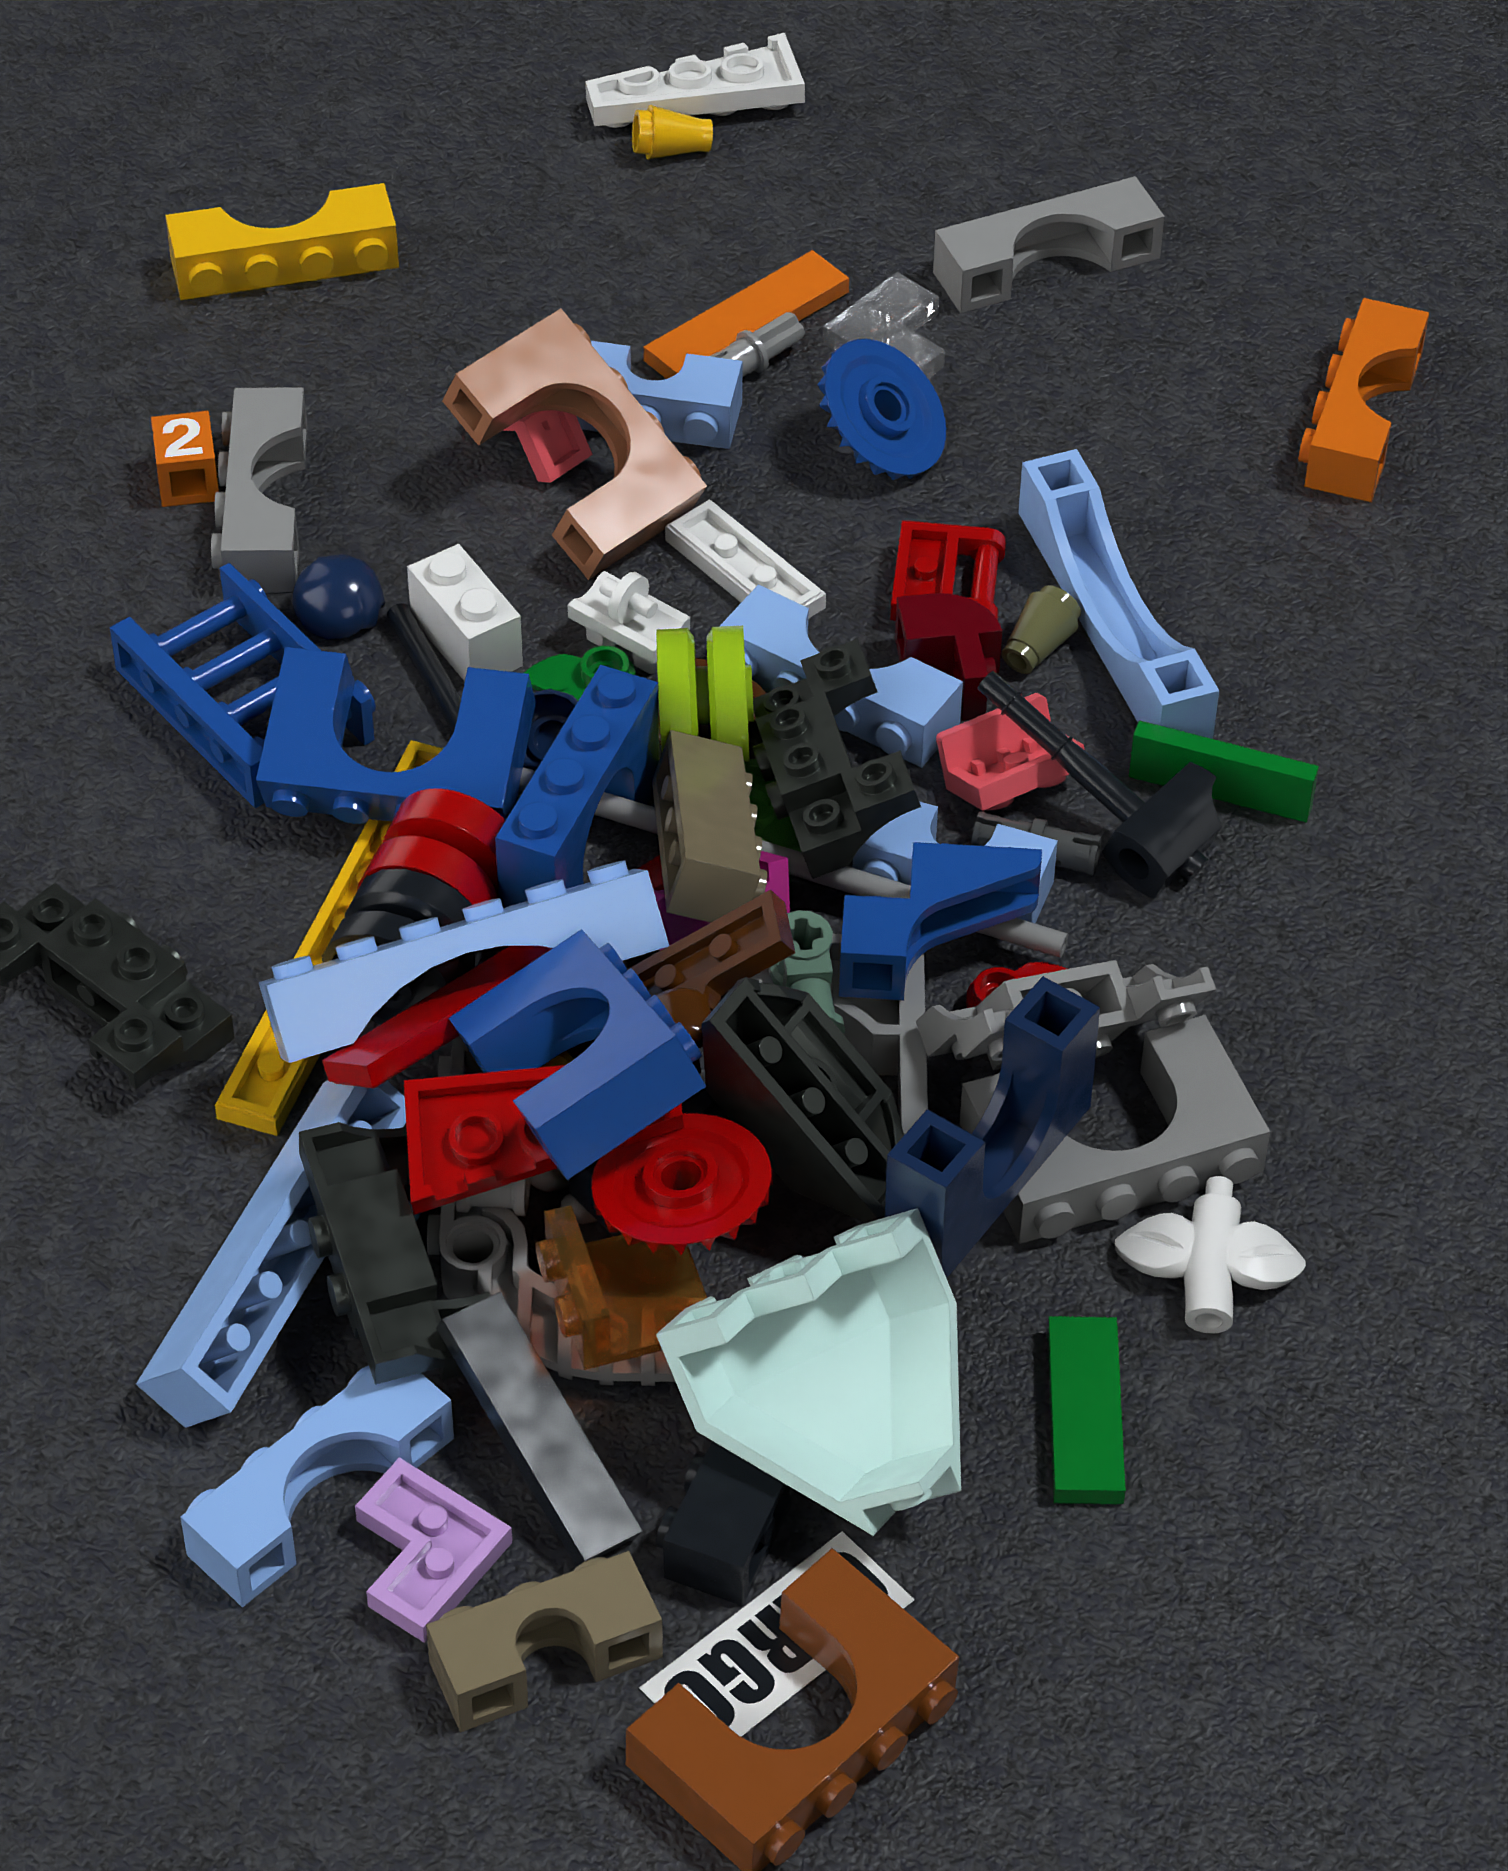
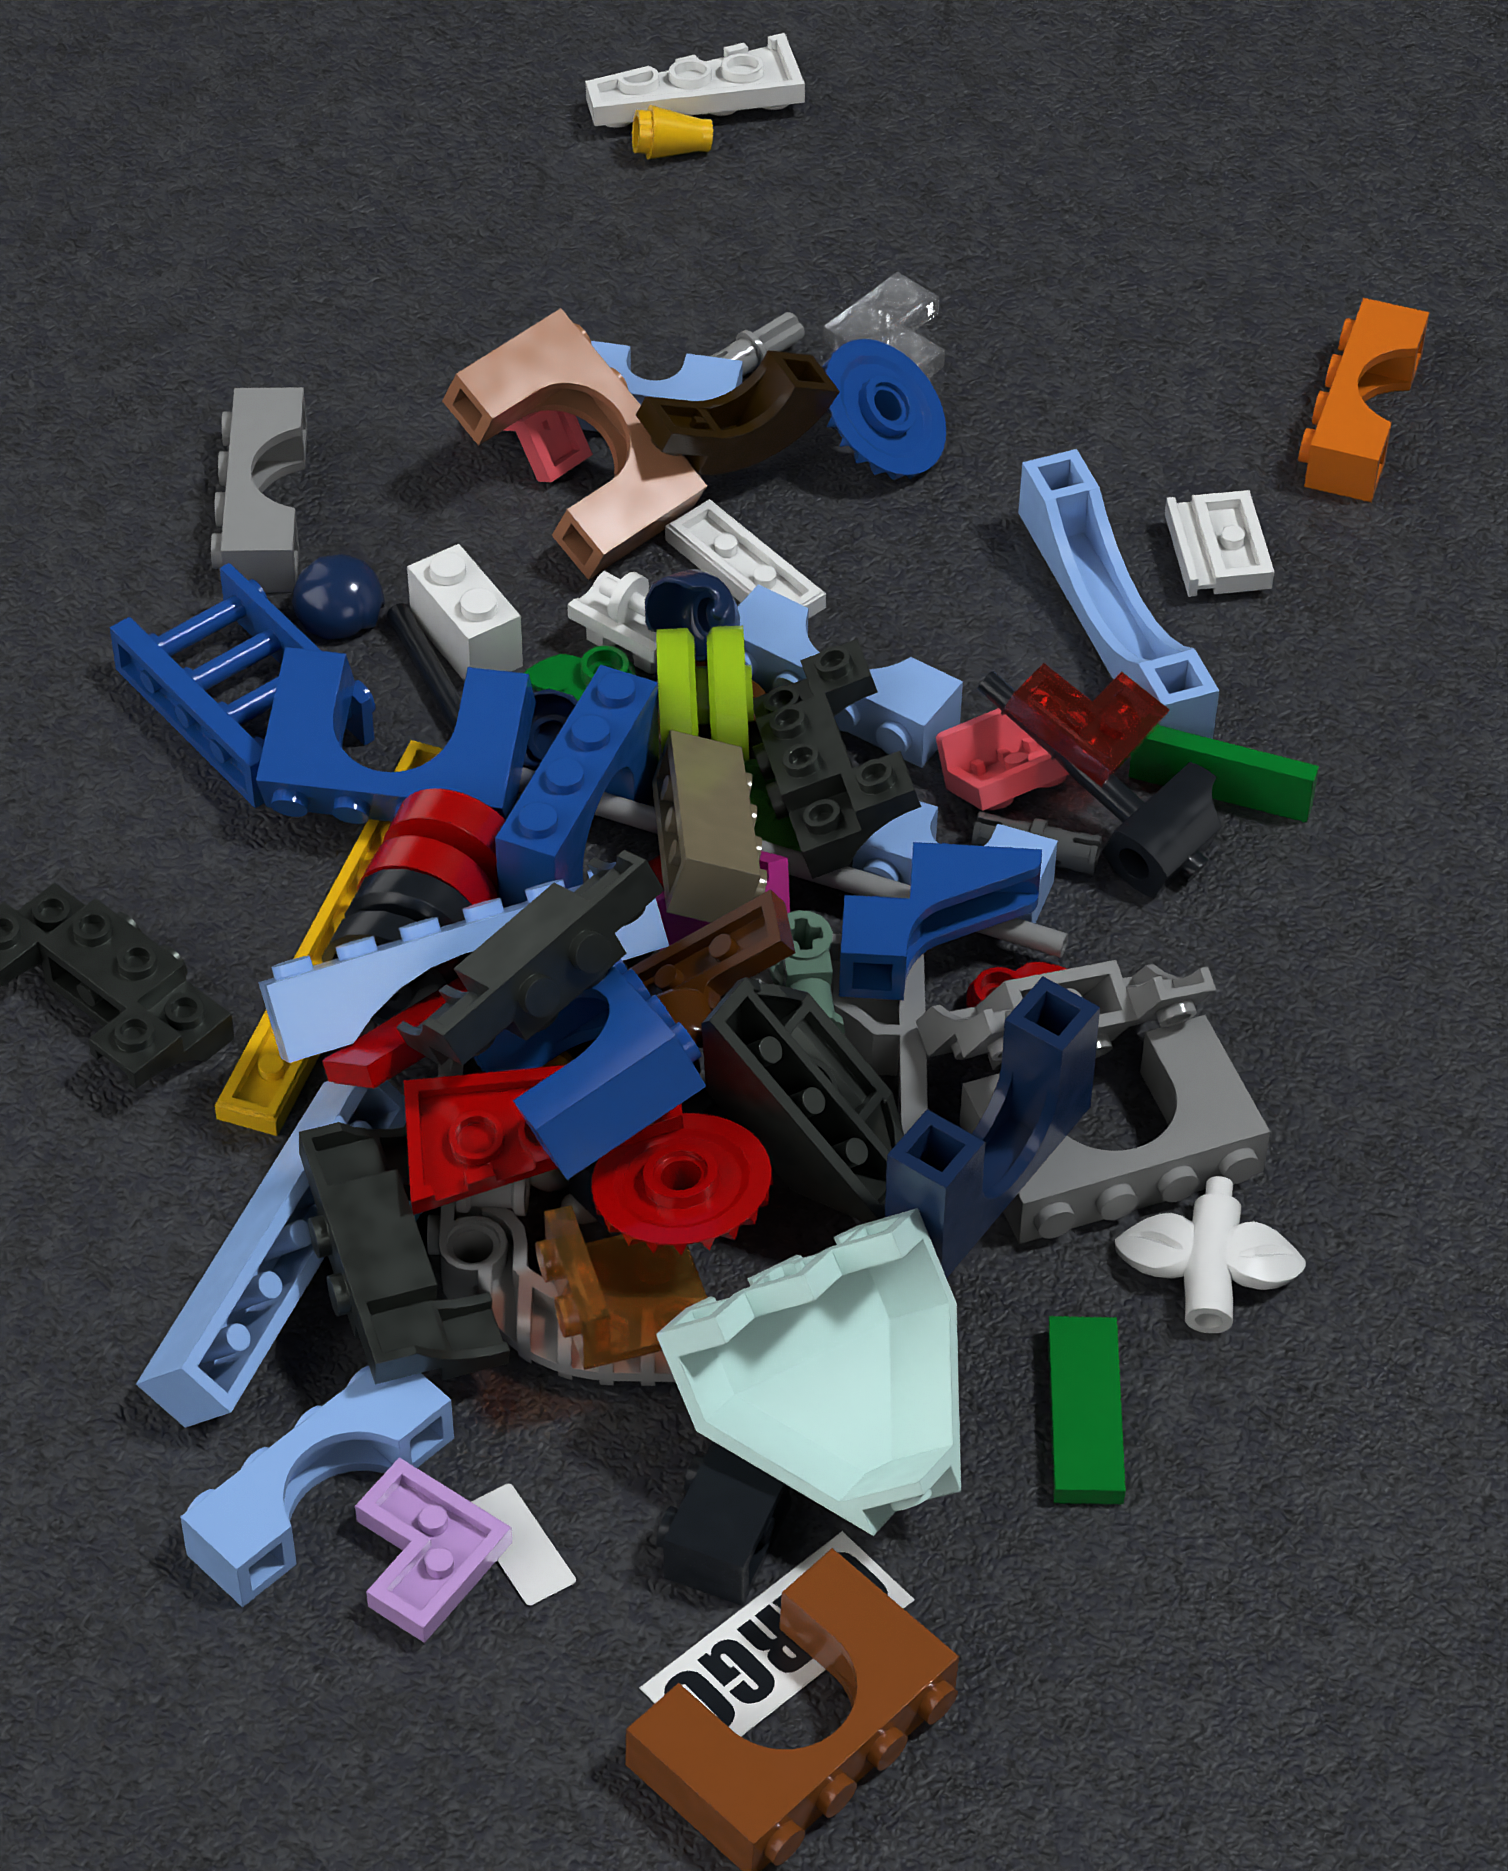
orange brick [151,411,219,507] -> none
yellow arch [165,183,399,300] -> none
dark tan arch [426,1551,663,1733] -> none
tile [436,1291,642,1567] -> none
orange tile [644,250,849,379] -> none
red plate [890,520,1006,621] -> none
dark red brick [895,593,1002,721] -> none
light grey arch [933,176,1164,313] -> none
olive cone [1001,585,1081,674] -> none
none -> pearl dark grey bracket [396,850,664,1065]
none -> white sticker [471,1484,576,1606]
none -> dark brown arch [636,350,840,475]
none -> dark blue hair [644,569,740,662]
none -> clear red plate [1004,663,1170,787]
none -> white plate [1165,490,1274,597]

